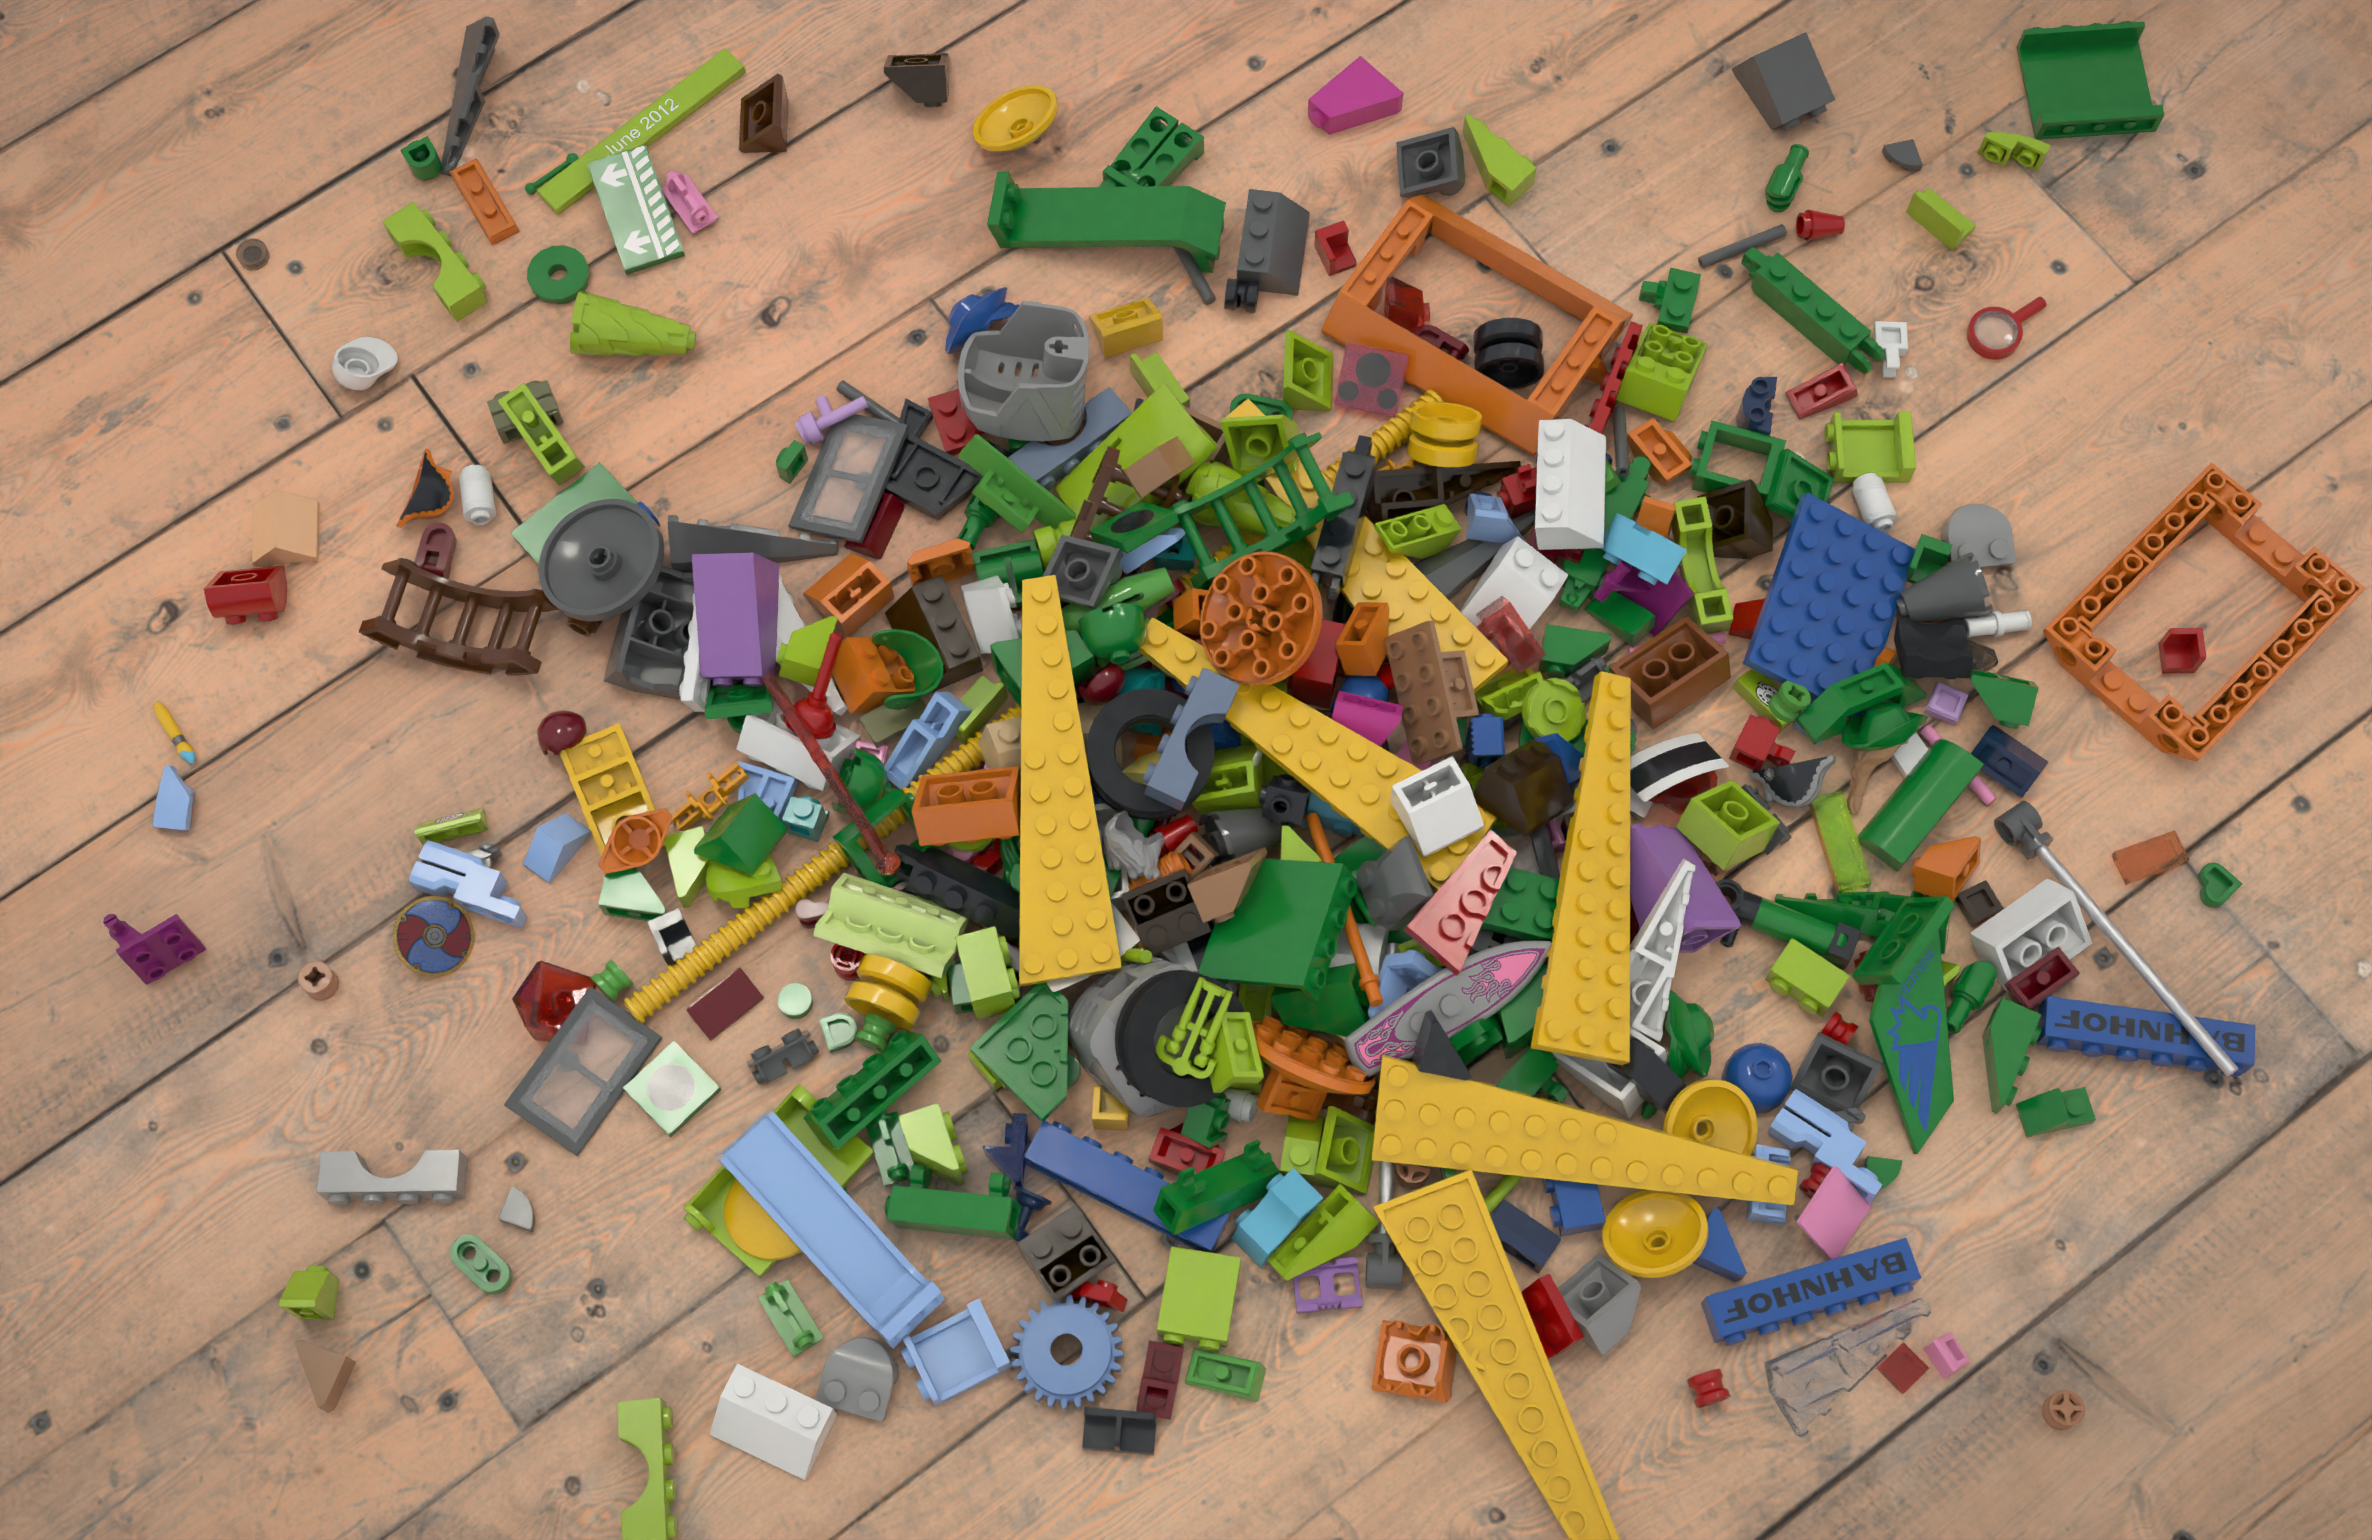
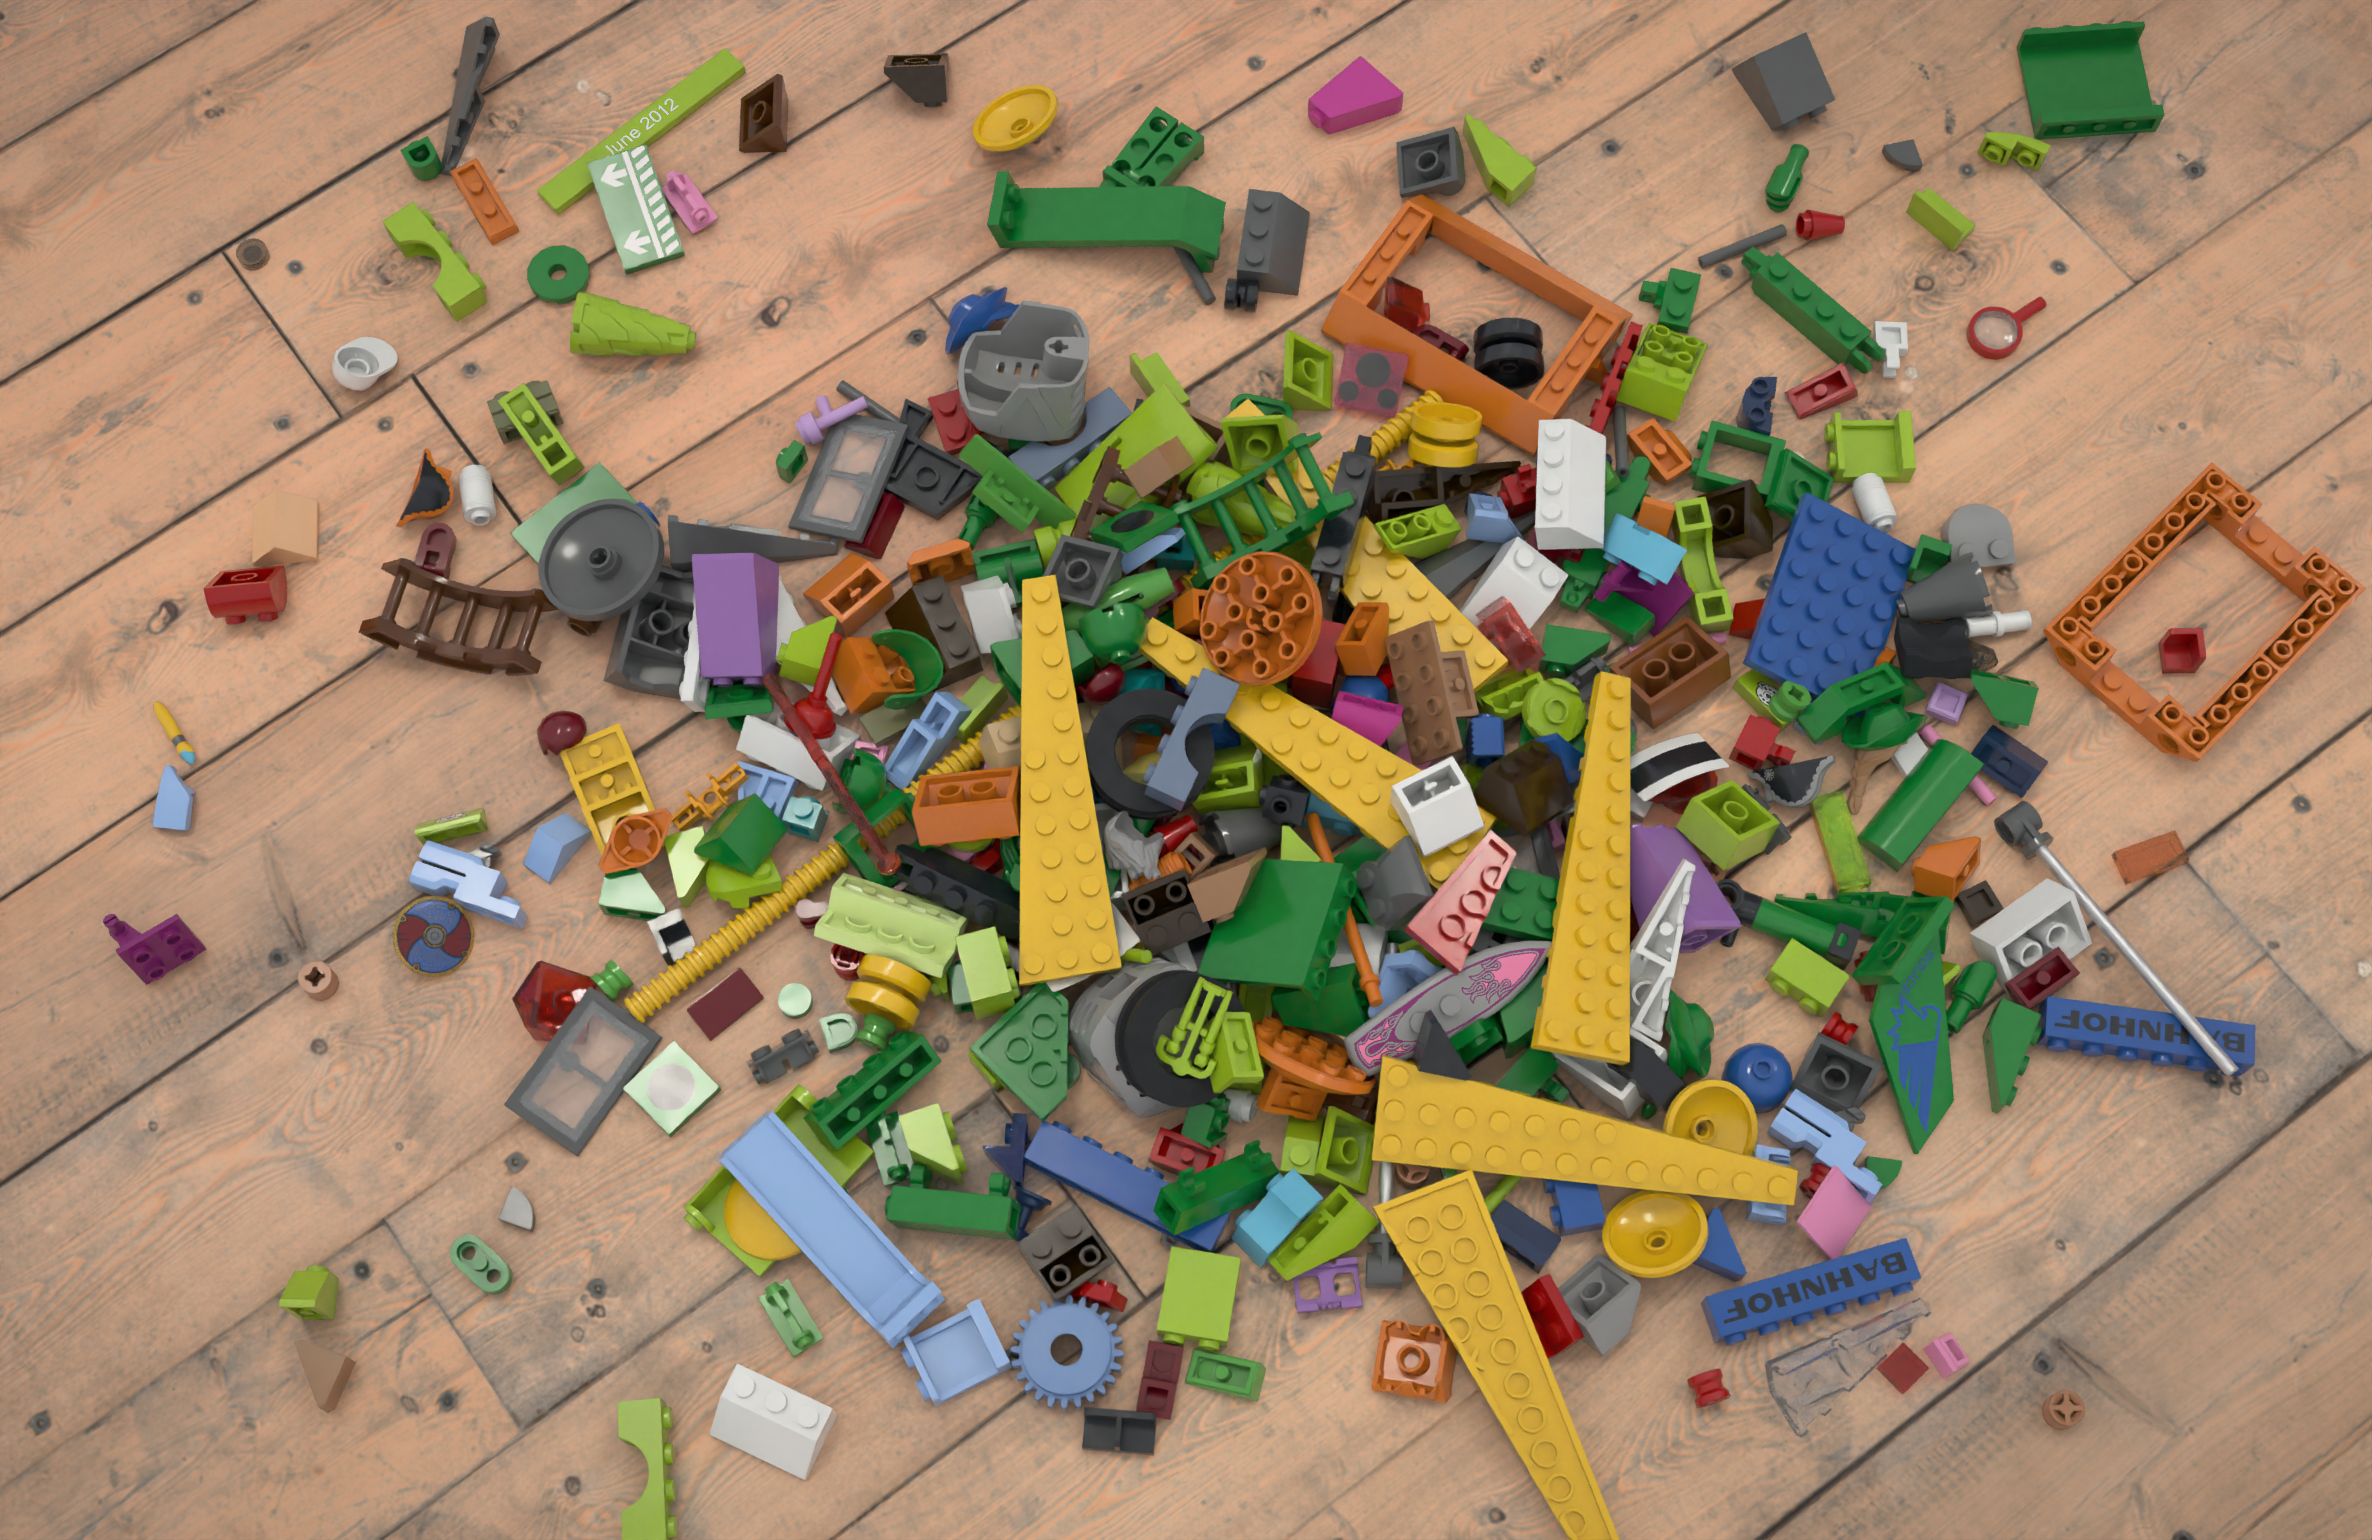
light grey arch [317,1150,467,1205] -> none
green hinge [525,153,579,195] -> none
light grey slope [816,1337,898,1422] -> none
yellow slope [1089,298,1163,358] -> none
yellow panel [1092,1086,1129,1130] -> none
red panel [1314,220,1357,276] -> none
green slope [2016,1087,2096,1138] -> none
green tile [2198,862,2242,908] -> none

